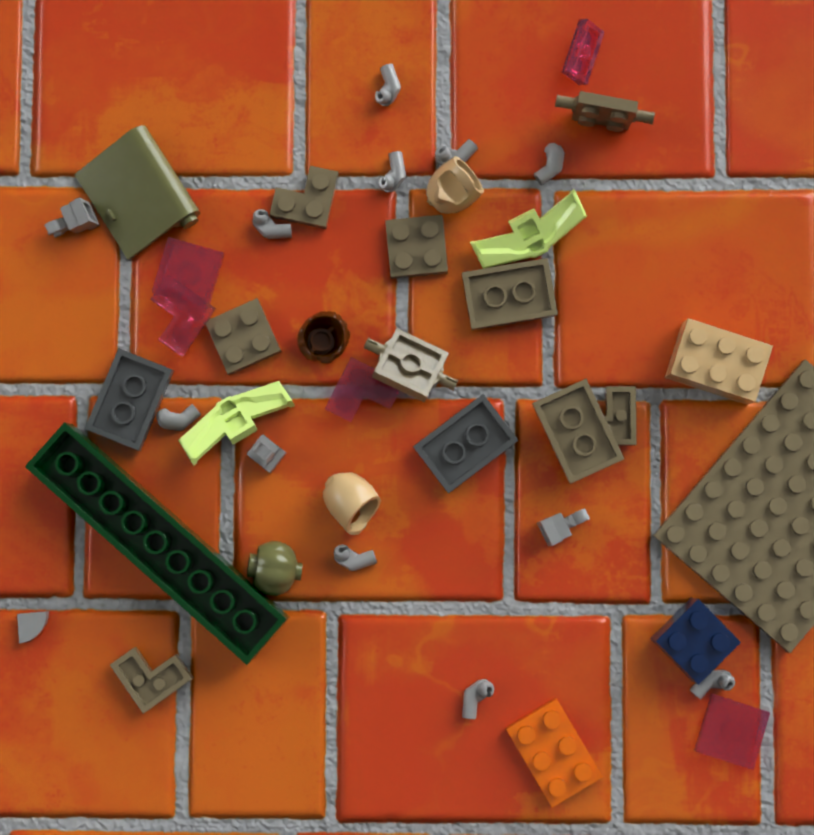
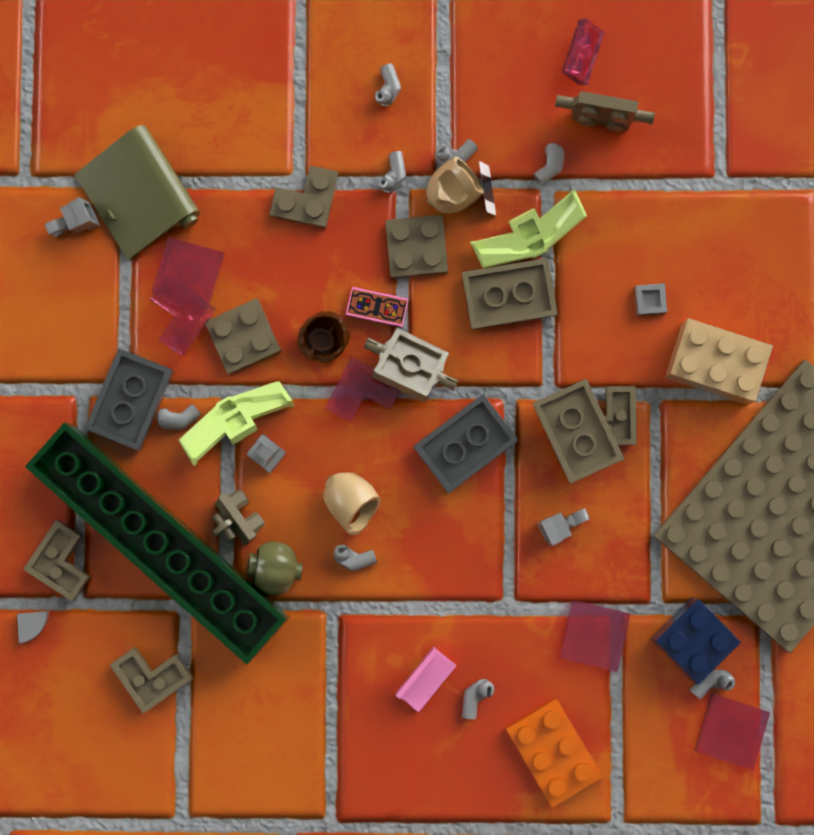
light grey arm [252,209,292,239] -> none
none -> dark tan plate [23,520,91,602]
none -> dark tan hips [212,489,265,546]
none -> tile [346,287,409,328]
none -> bright pink panel [395,646,456,712]
none -> sticker [479,161,496,216]
none -> clear pink tile [559,600,631,672]
none -> light grey tile [634,283,667,316]

